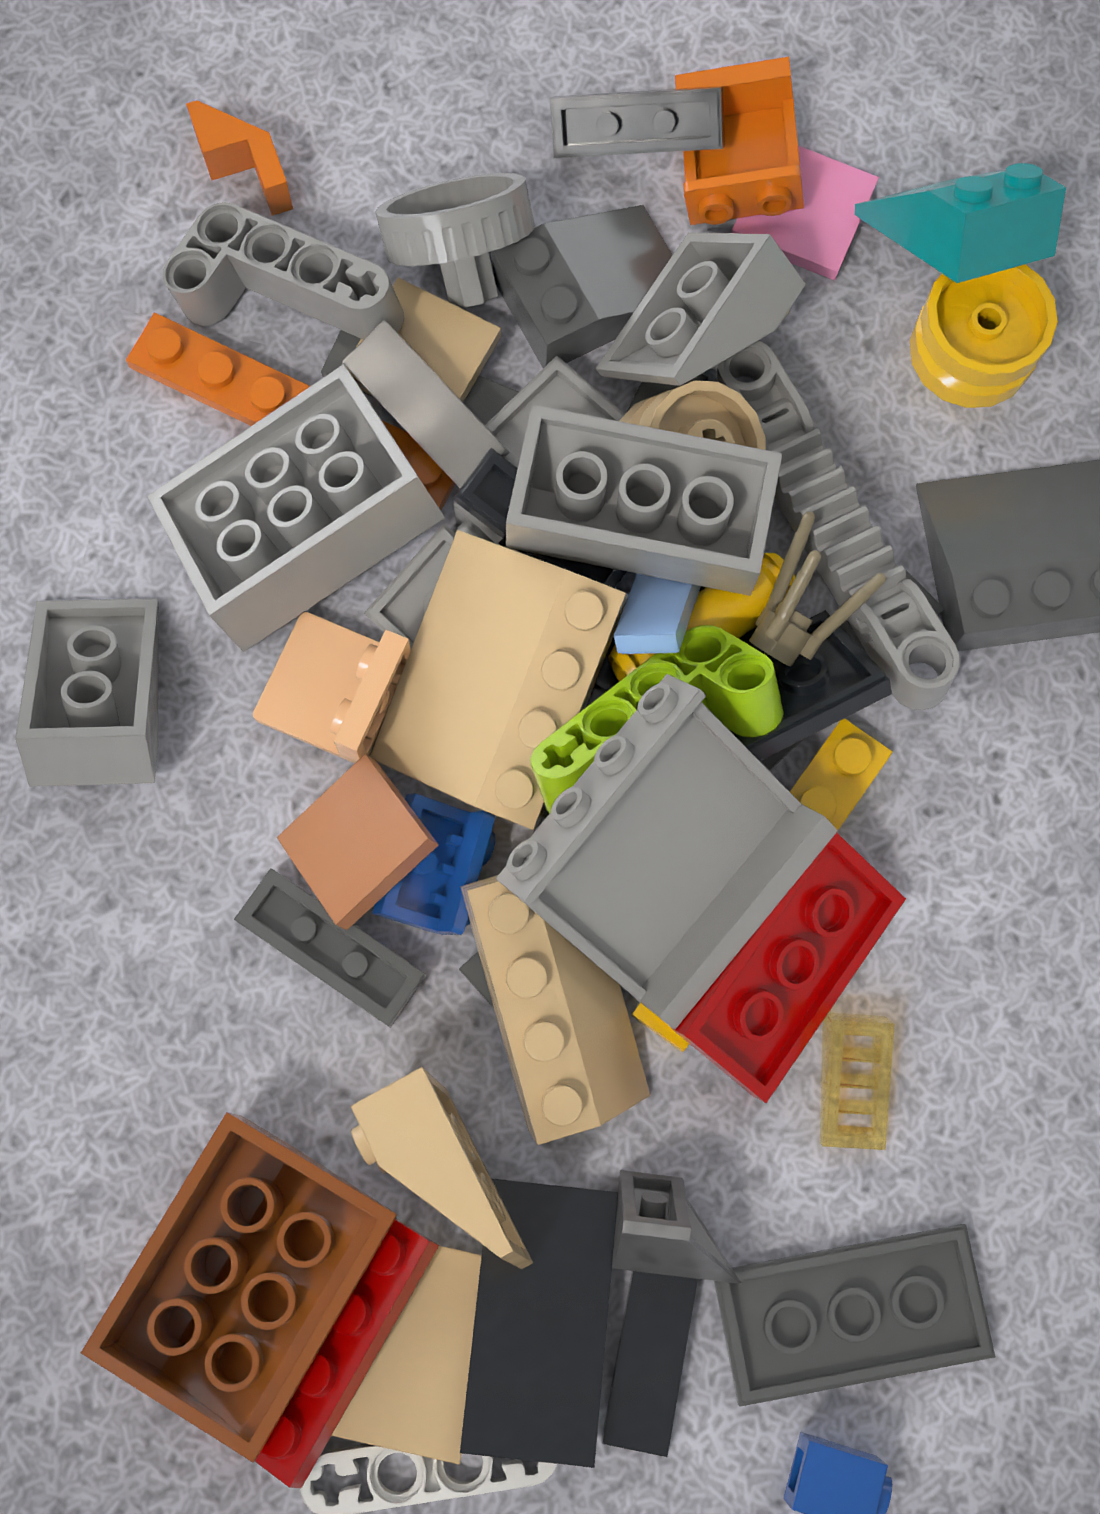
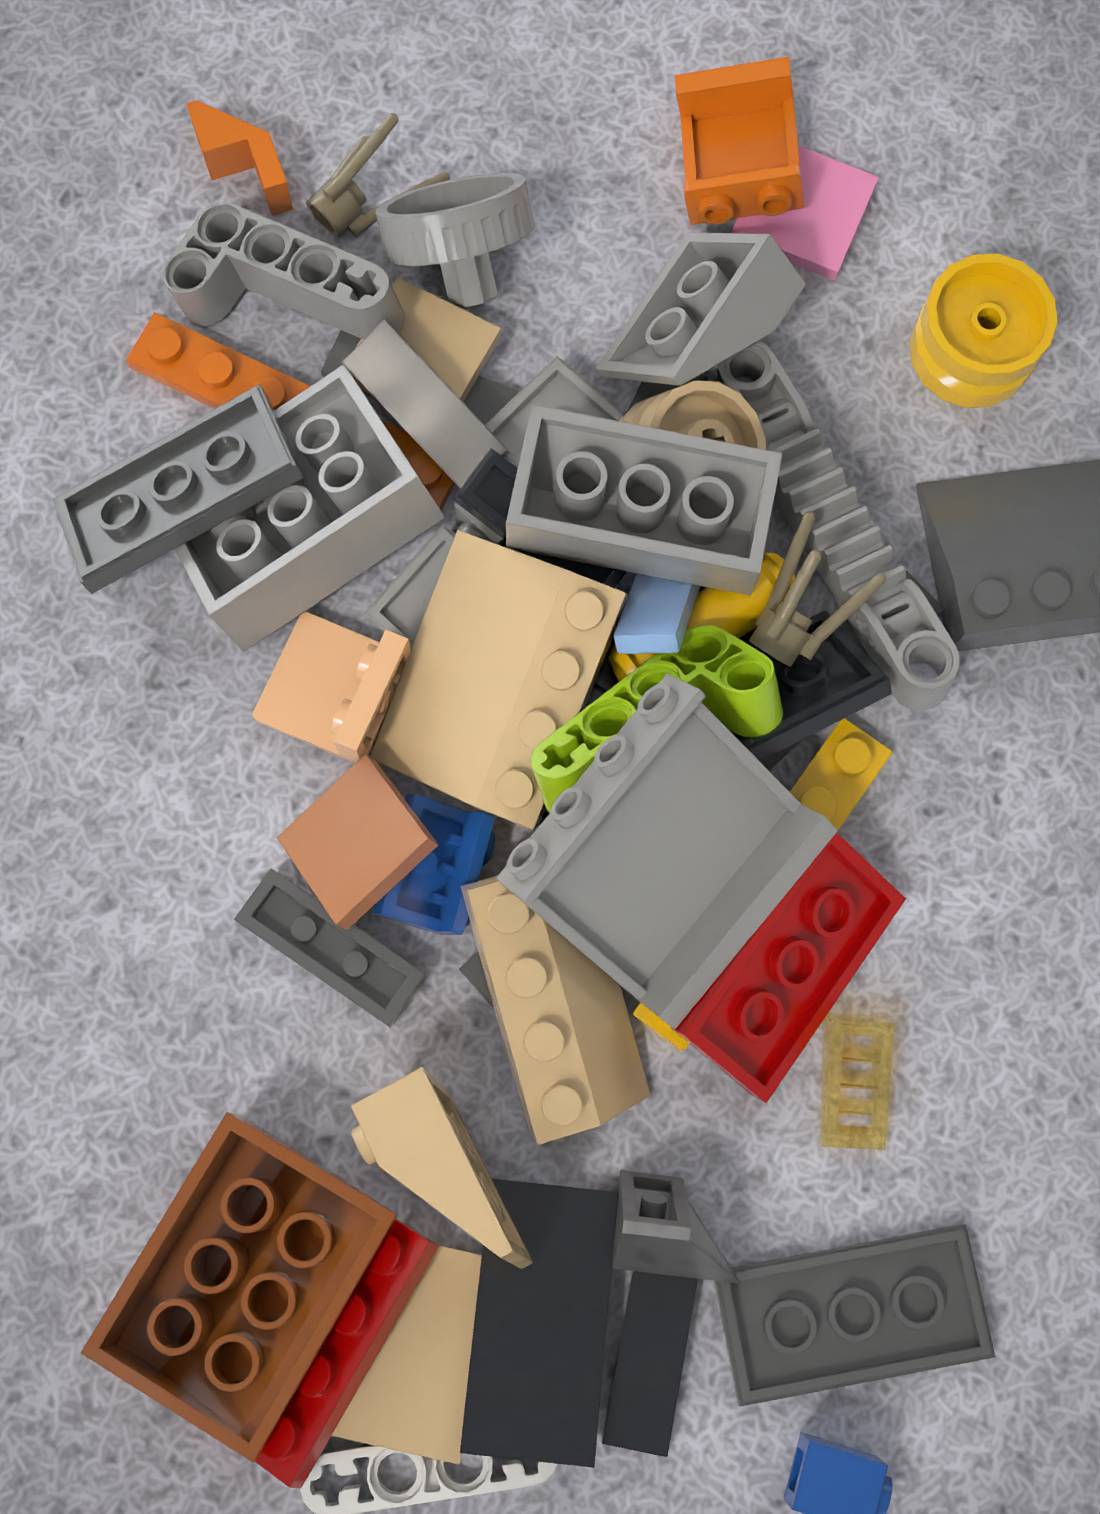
light grey slope [15,598,159,787] -> none
dark grey slope [492,205,673,368] -> none
tile [550,86,725,158] -> none
teal slope [854,163,1066,283] -> none
none -> dark grey tile [53,384,304,594]
none -> dark tan plant [306,113,450,238]

